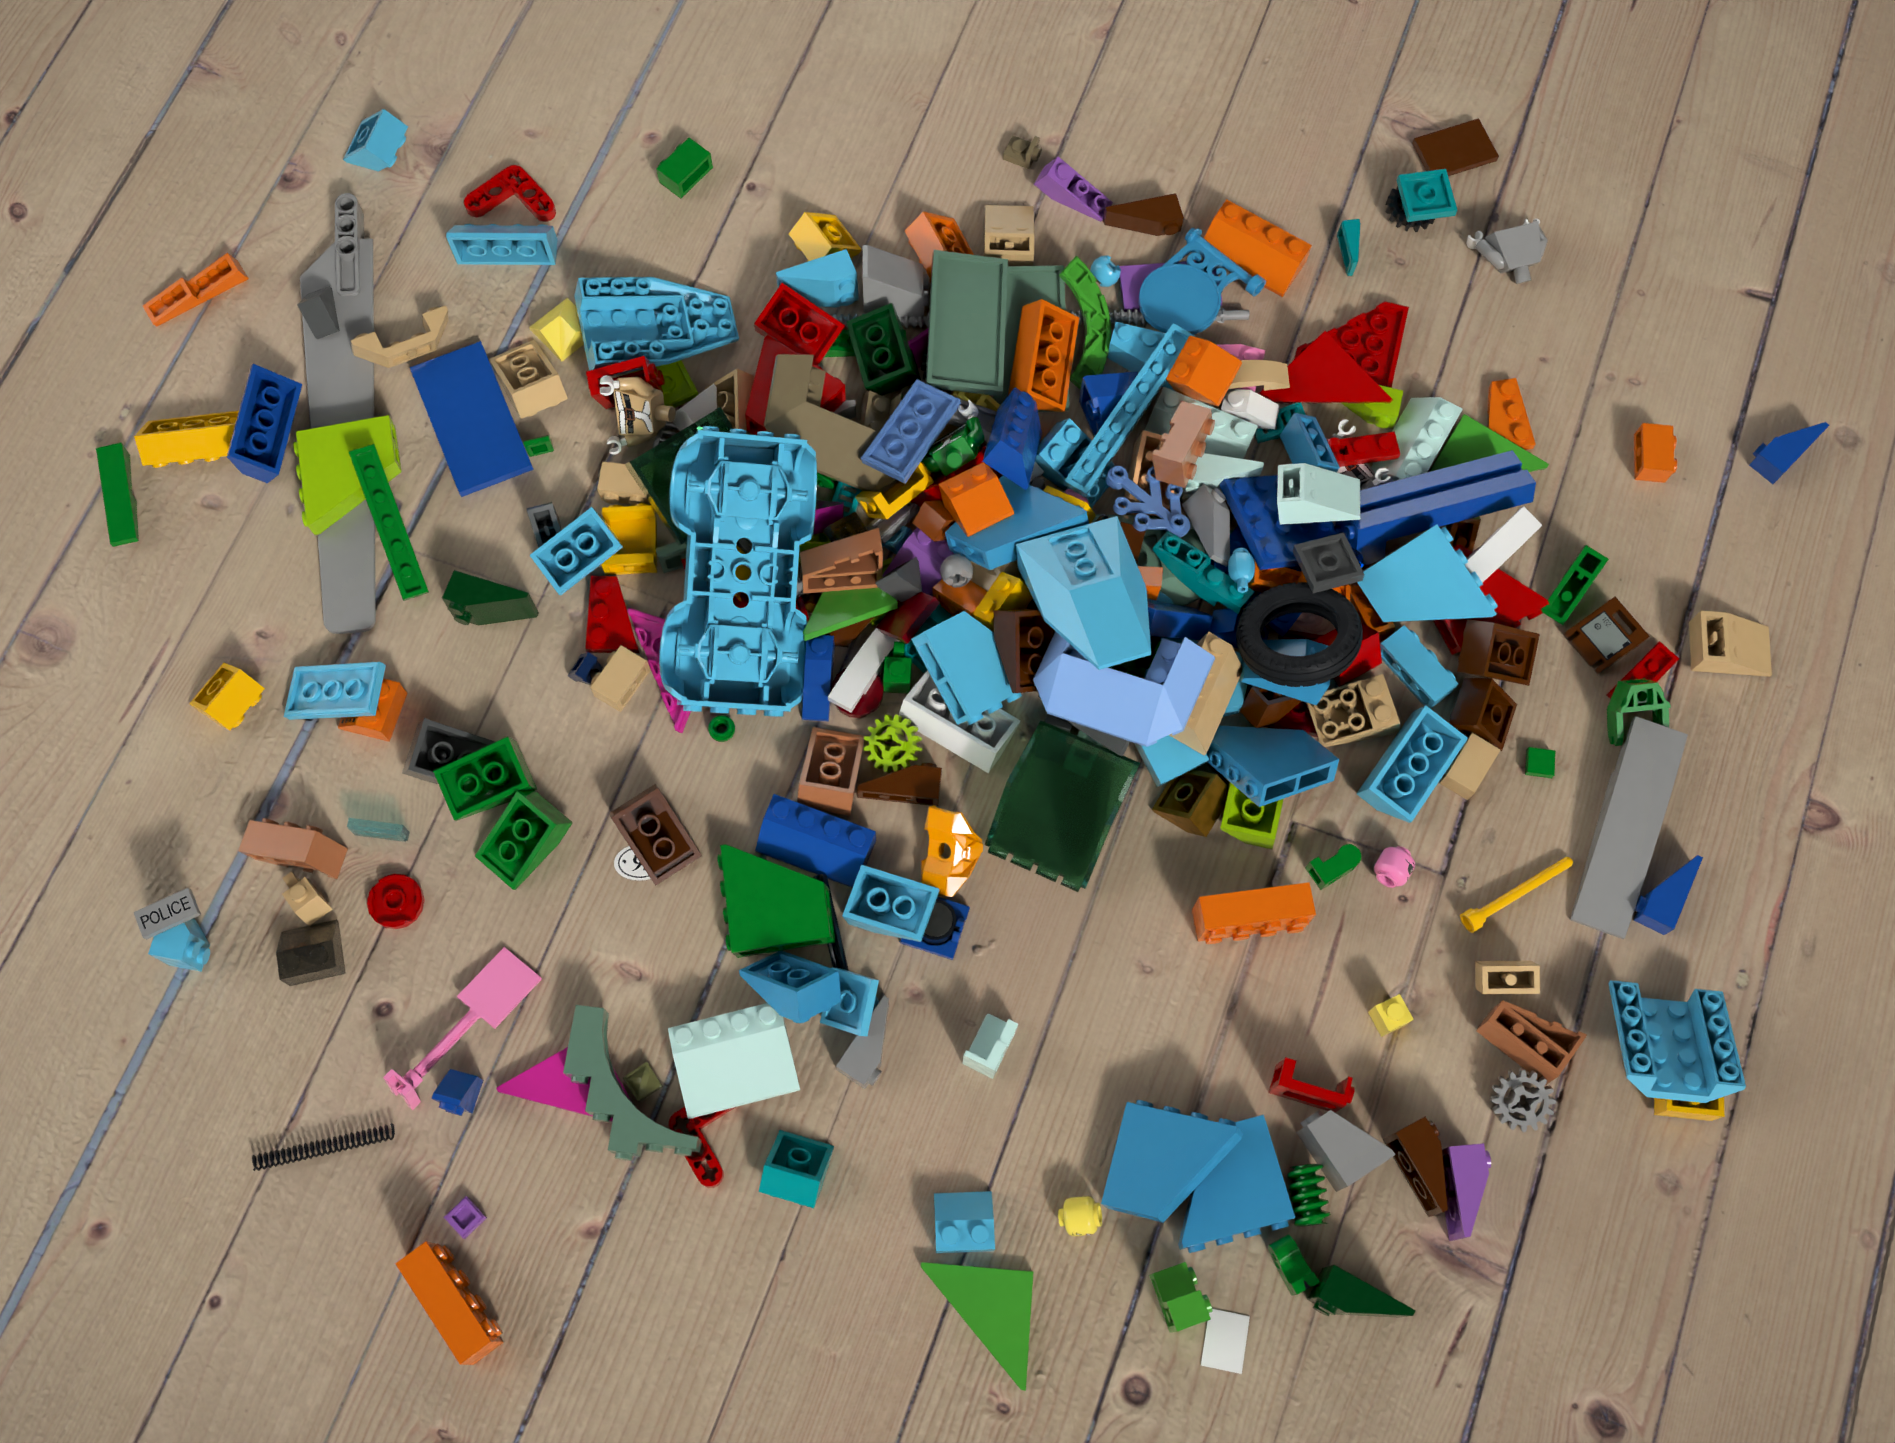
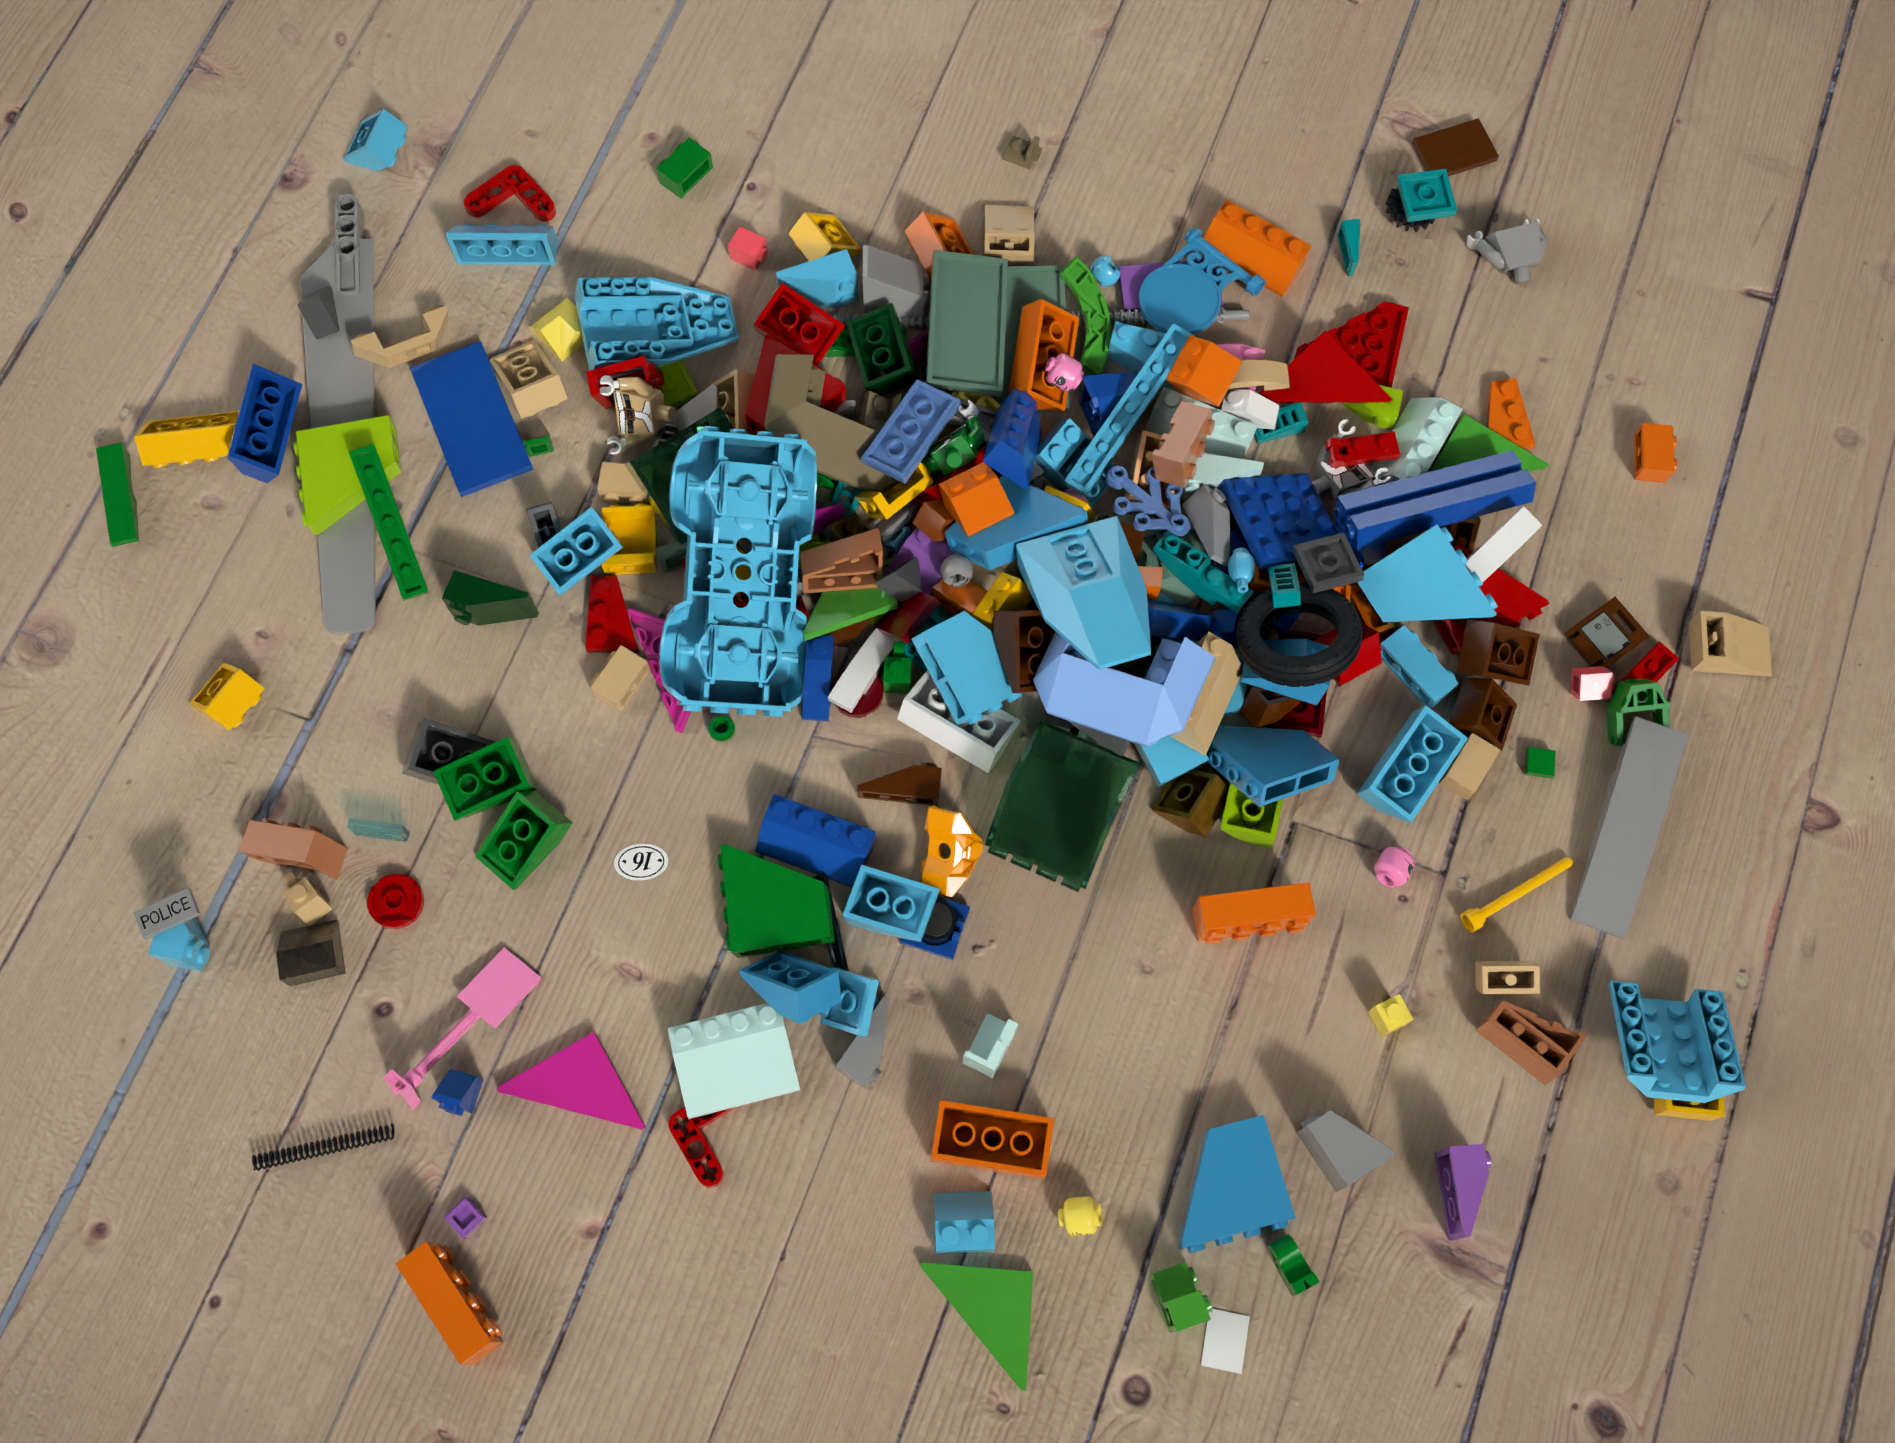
orange slope [143,253,249,327] -> none
medium azure tile [284,662,386,720] -> none
orange slope [338,678,408,742] -> none
sand green arch [563,1005,701,1161] -> none
dark blue tile [568,652,603,685] -> none
reddish brown slope [609,784,702,886] -> none
olive tile [623,1062,663,1102] -> none
teal slope [759,1130,834,1208] -> none
nougat slope [797,727,865,816] -> none
pearl gold hinge [804,592,822,613] -> none
lime gear [864,714,922,773] -> none
medium lavender slope [1034,156,1113,222] -> none
dark azure slope [1101,1100,1243,1223] -> none
reddish brown slope [1103,193,1184,236] -> none
red panel [1269,1057,1355,1113] -> none
light aqua slope [1277,463,1360,525] -> none
dark azure brick [1280,413,1340,473] -> none
green piece [1287,1164,1331,1227] -> none
green leg [1305,844,1361,890] -> none
tan slope [1307,674,1400,747] -> none
dark green slope [1307,1265,1416,1318] -> none
reddish brown slope [1383,1116,1448,1217] -> none
light grey gear [1490,1068,1556,1132] -> none
green slope [1541,545,1609,625] -> none
blue slope [1633,855,1703,935] -> none
blue slope [1749,422,1829,484] -> none
none -> coral brick [728,226,769,270]
none -> orange brick [931,1100,1054,1180]
none -> bright pink head [1044,353,1084,392]
none -> teal slope [1268,563,1301,608]
none -> coral brick [1571,666,1616,701]

